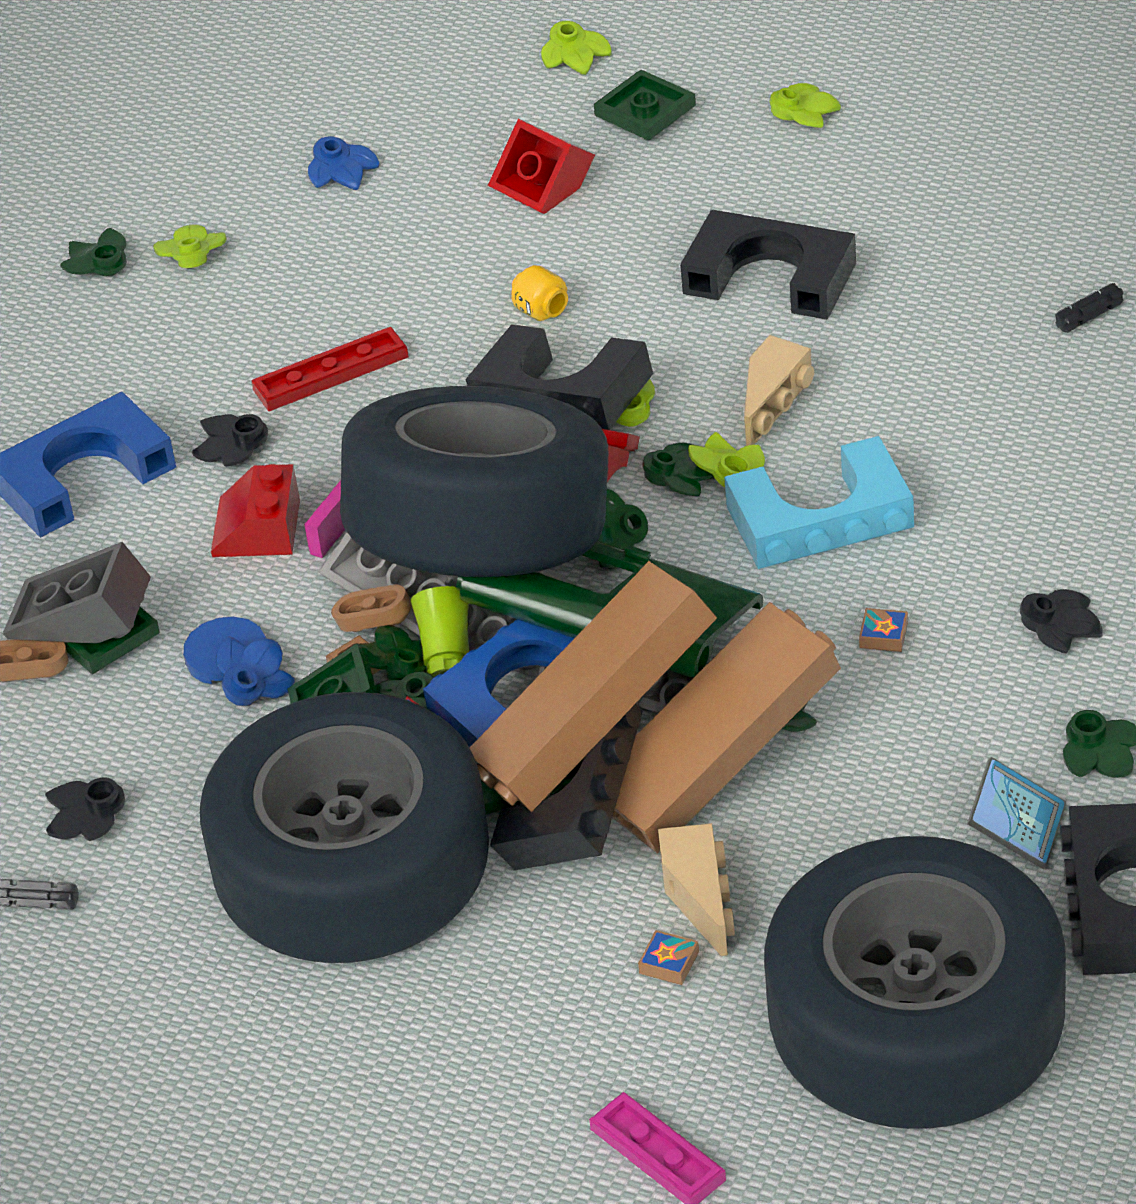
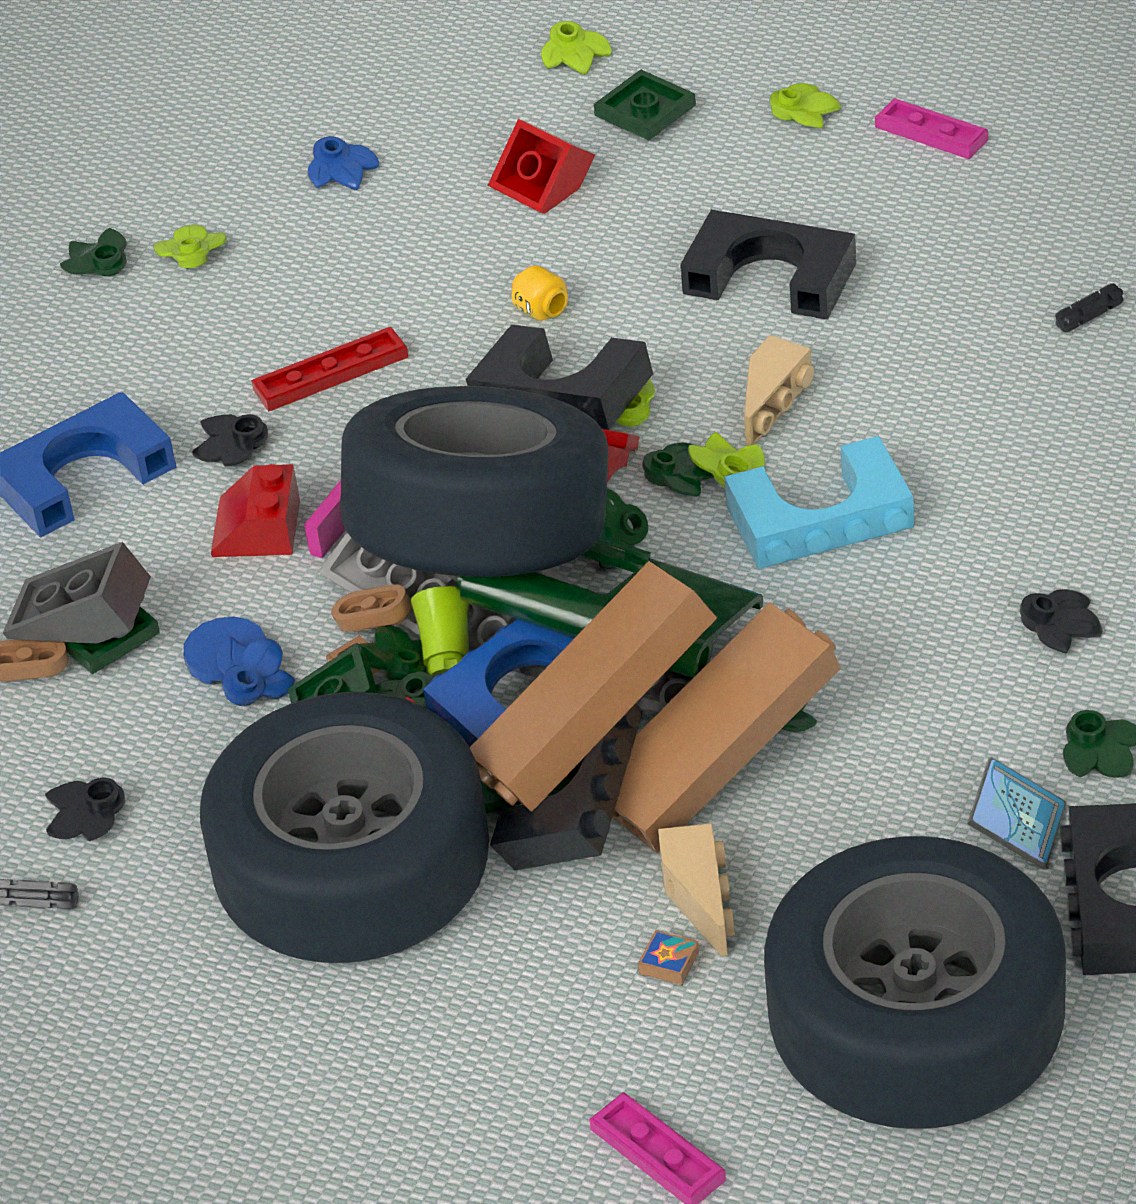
tile [859,608,908,652] -> none
none -> dark pink tile [875,98,988,159]

